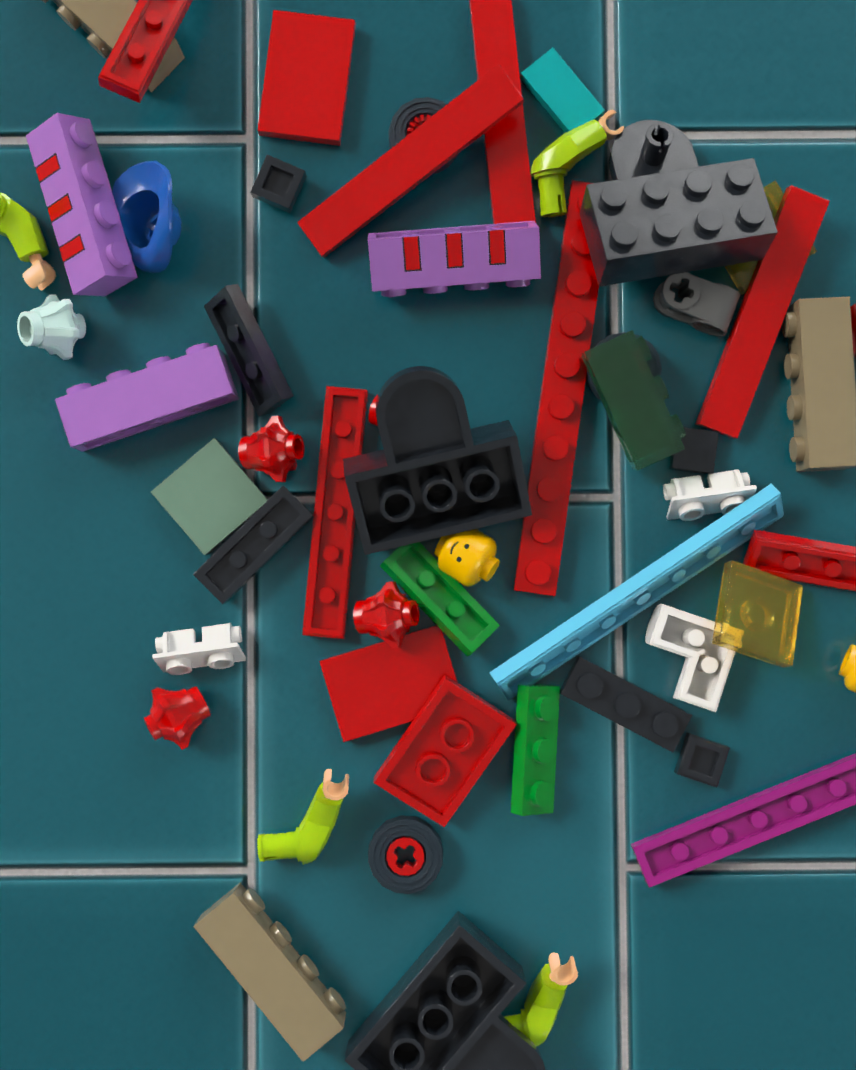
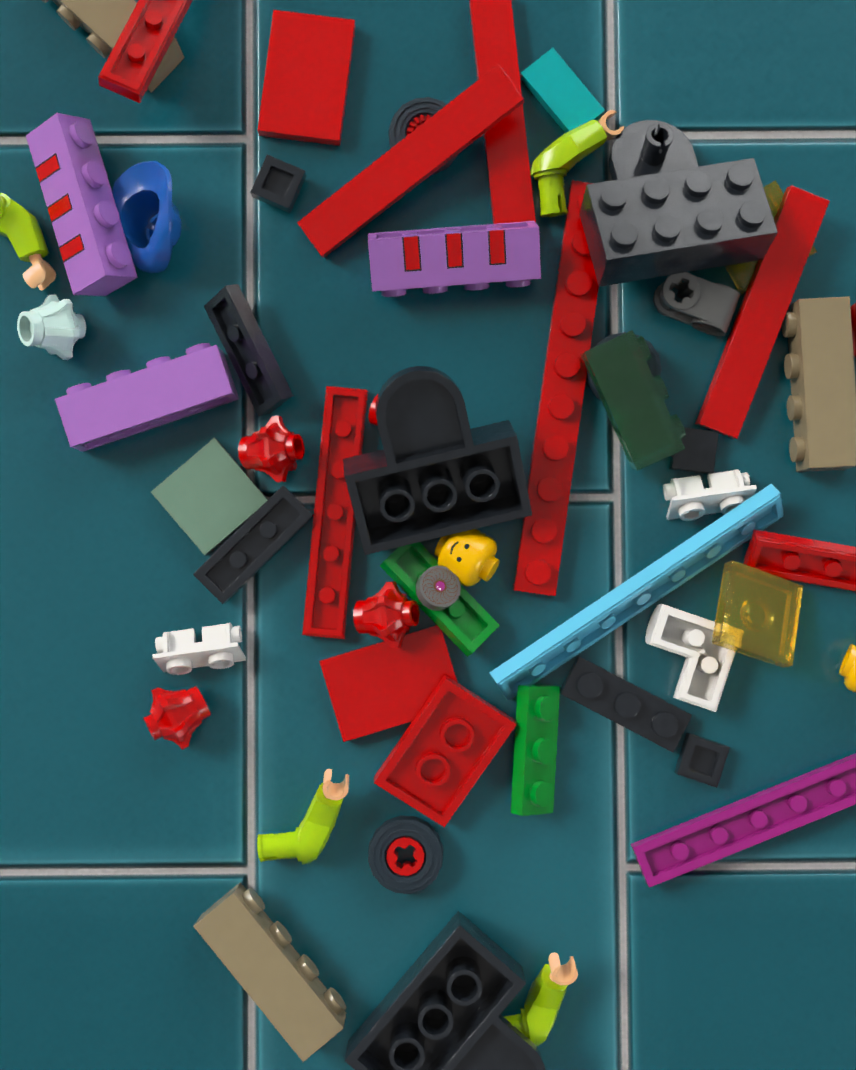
none -> dark grey tile [416,566,461,611]

